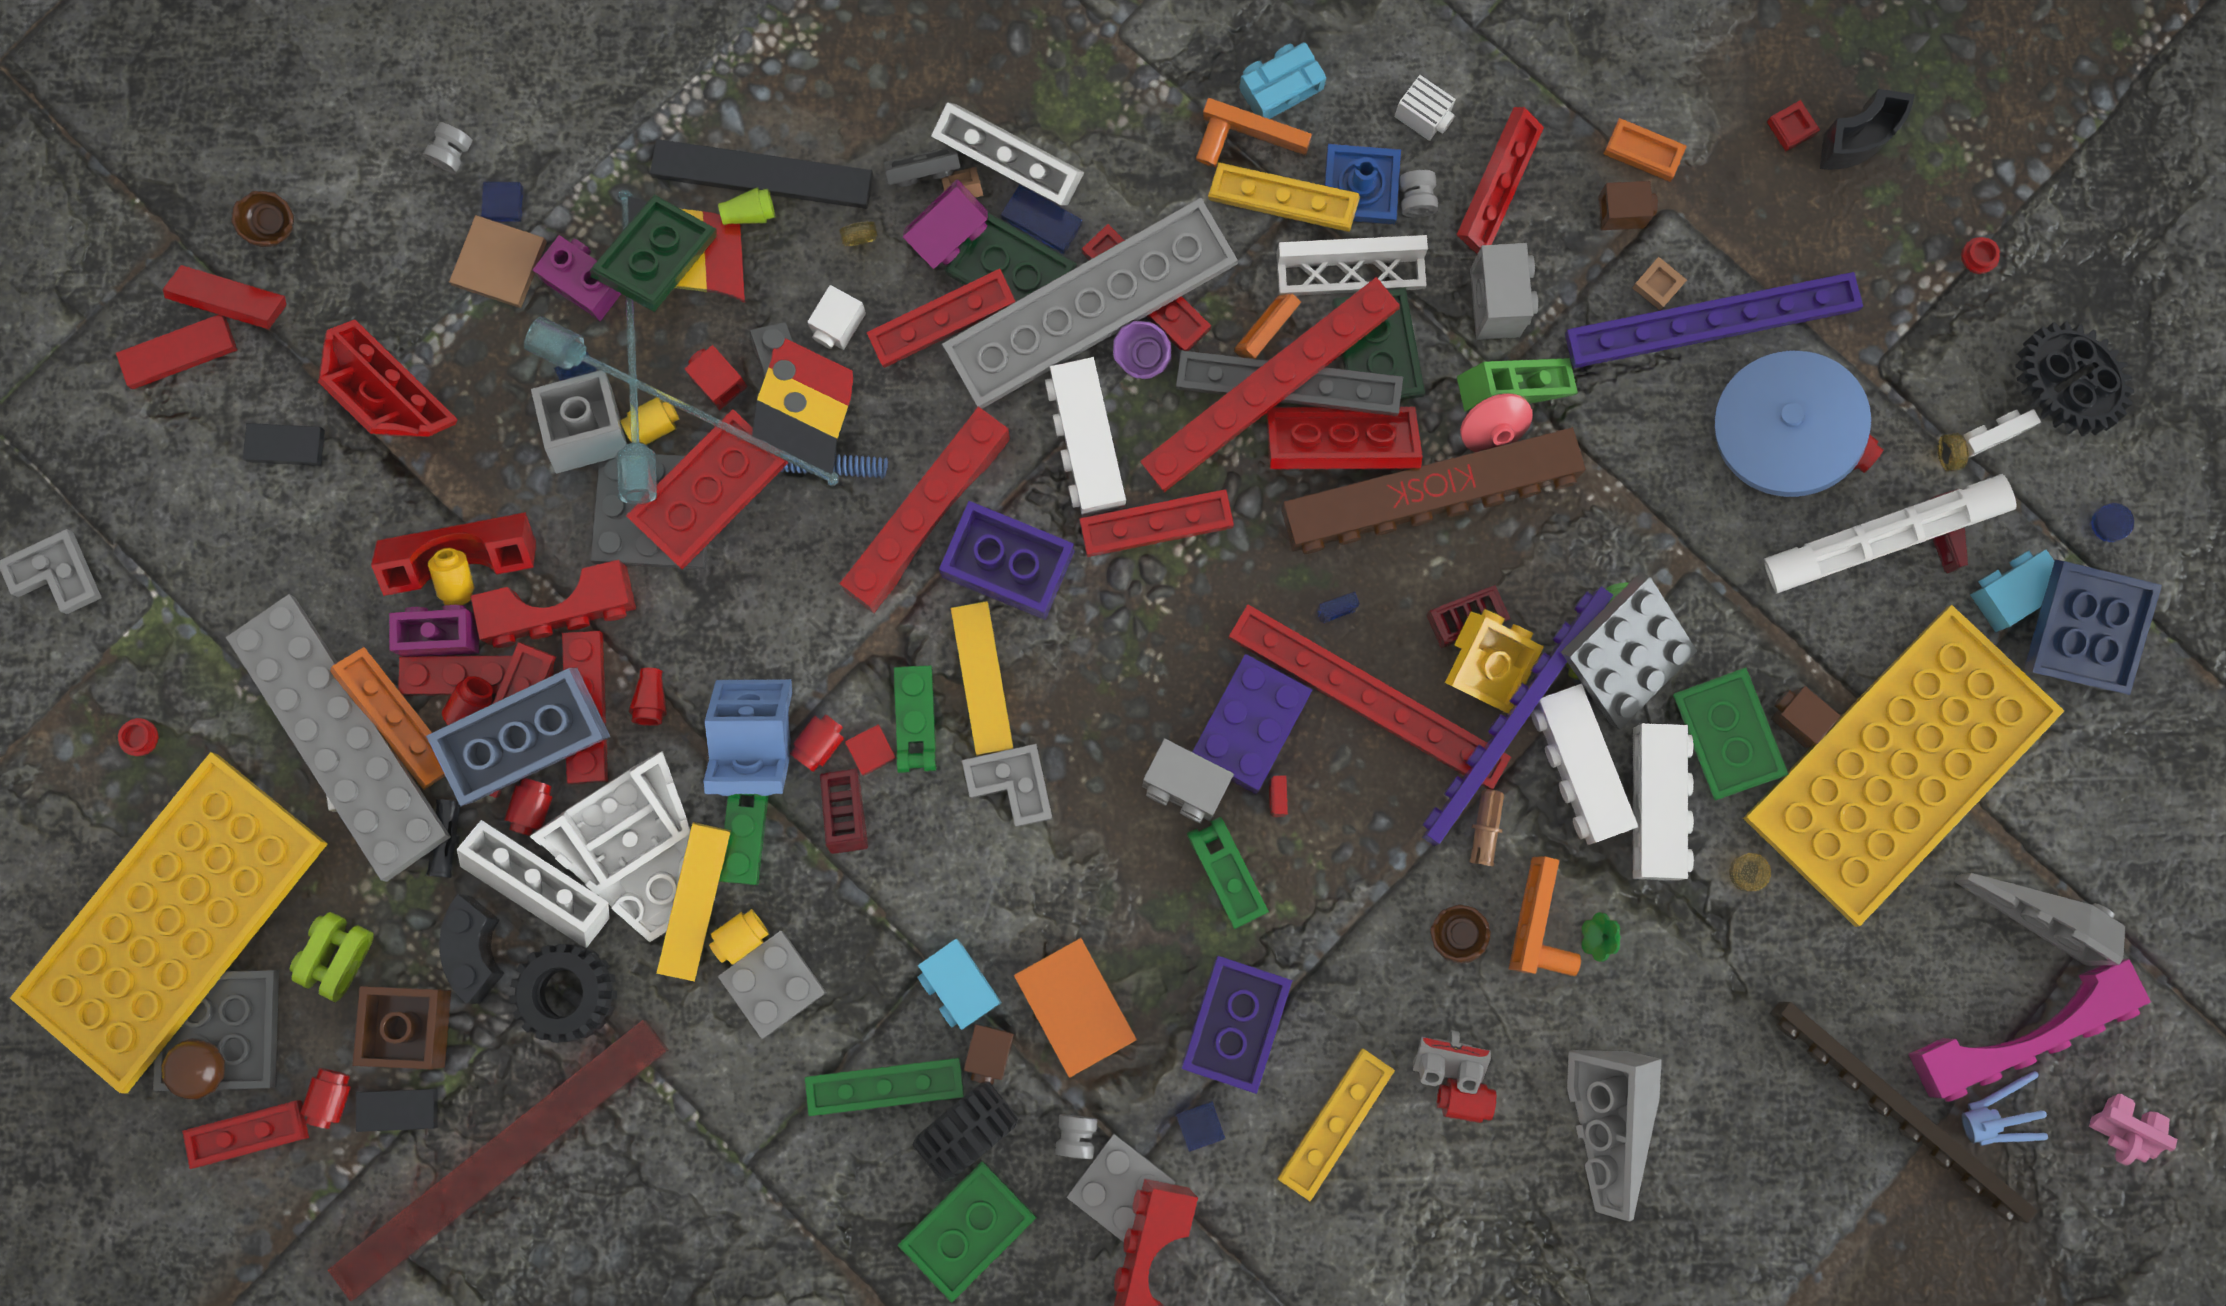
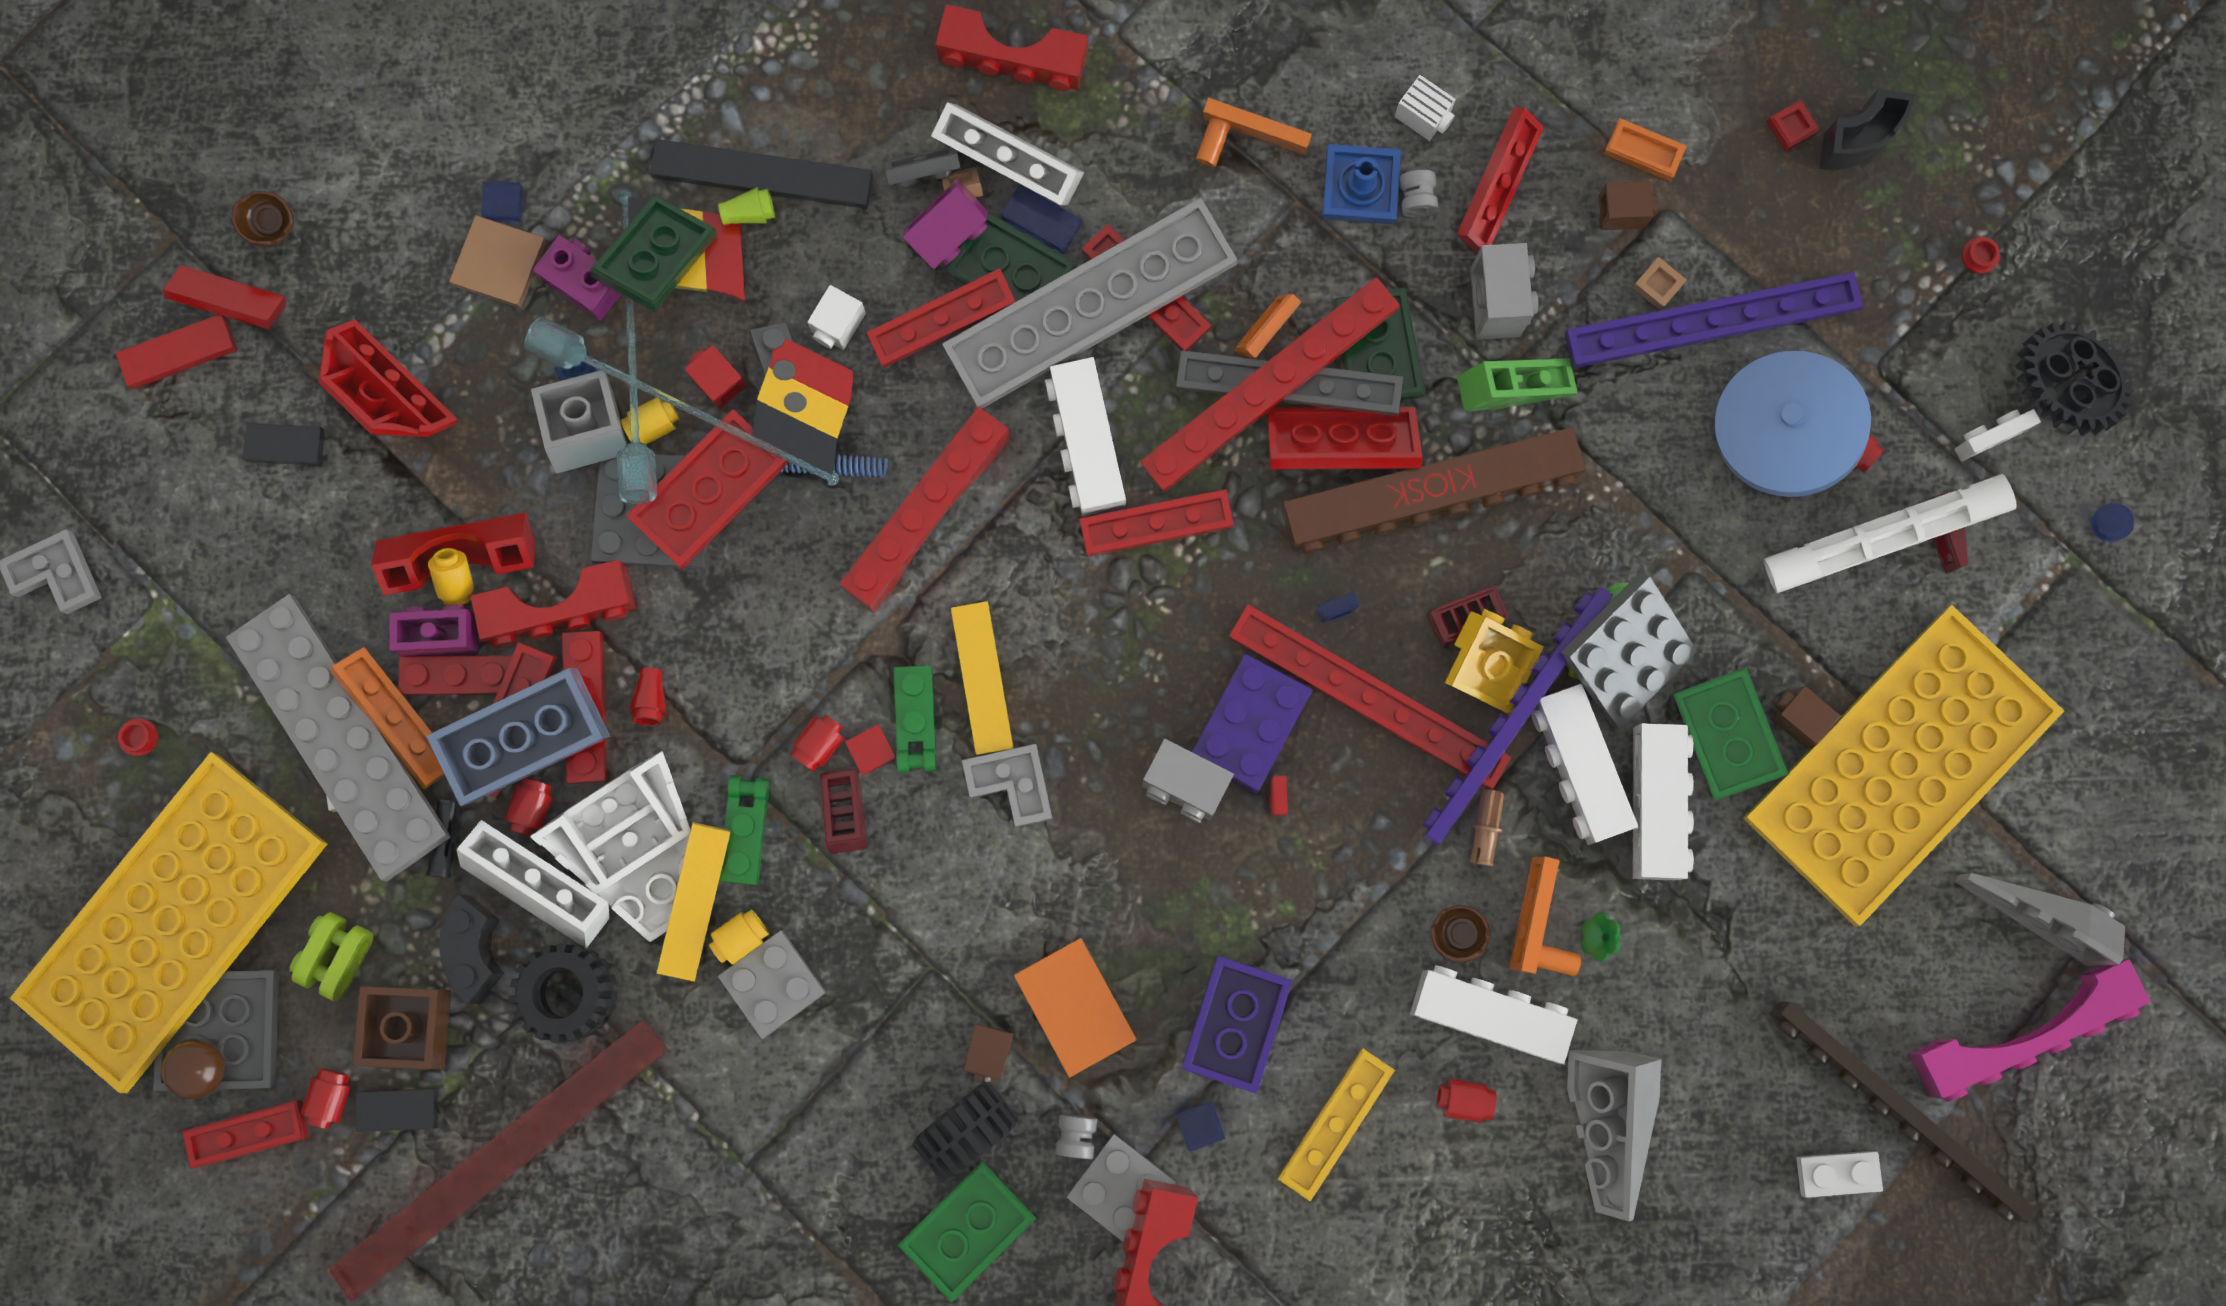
light grey wheel [422,122,473,174] -> none
red brick [442,676,493,725] -> none
medium blue bracket [703,679,792,796] -> none
green plate [805,1058,964,1116] -> none
clear yellow tile [839,221,878,246] -> none
medium azure brick [917,939,1002,1030] -> none
dark purple brick [939,501,1074,620] -> none
medium lavender hair [1113,321,1171,379] -> none
green plate [1186,816,1269,929] -> none
yellow tile [1208,162,1360,232] -> none
medium azure brick [1239,42,1326,119] -> none
white fence [1276,235,1428,296] -> none
light grey hips [1413,1030,1491,1094] -> none
coral dish [1460,393,1533,452] -> none
clear yellow tile [1729,853,1771,892] -> none
clear yellow tile [1938,433,1969,472] -> none
light blue plant [1962,1071,2048,1146] -> none
medium azure brick [1970,550,2054,632] -> none
dark blue plate [2024,559,2162,695] -> none
bright pink hips [2089,1094,2178,1166] -> none
none -> red arch [935,4,1088,91]
none -> white brick [1410,965,1578,1064]
none -> white plate [1796,1151,1883,1198]

